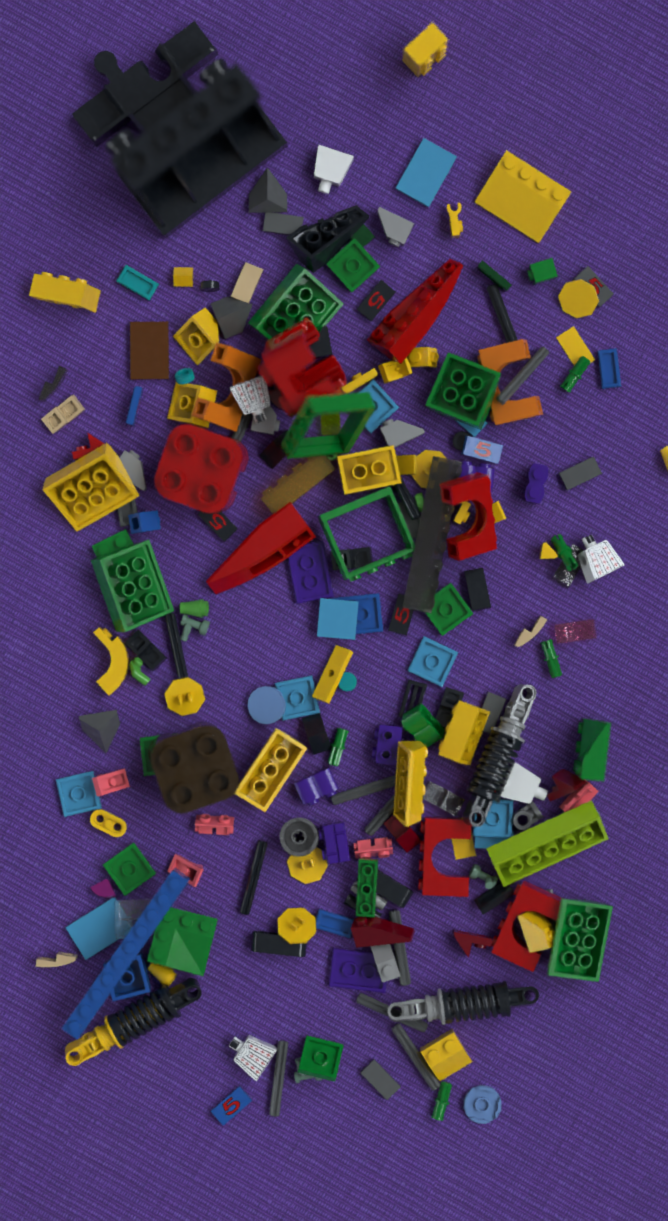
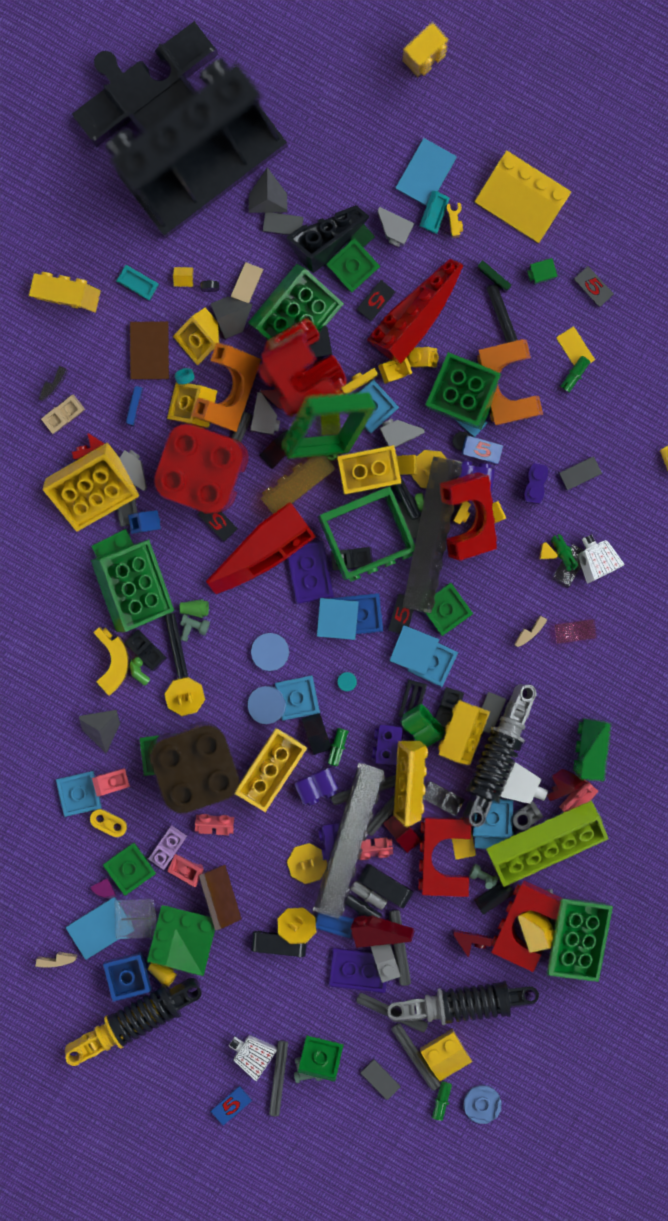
blue brick [62,868,191,1040] -> none
white torso [230,376,270,423] -> none
black axle [240,840,268,915] -> none
flat silver brick [280,818,319,856] -> none
yellow tile [312,645,353,704] -> none
white torso [314,145,354,194] -> none
green tile [356,858,378,917] -> none
black slope [464,568,491,612] -> none
dark grey axle [496,347,549,405] -> none
green axle [541,639,562,678] -> none
yellow piece [558,279,599,318] -> none
blue tile [597,348,621,389] -> none
none -> lavender slope [148,825,187,870]
none -> reddish brown tile [199,865,242,930]
none -> medium blue tile [251,633,289,671]
none -> clear smoke brick [313,763,385,919]
none -> dark azure tile [390,625,439,675]
none -> teal tile [419,190,450,234]

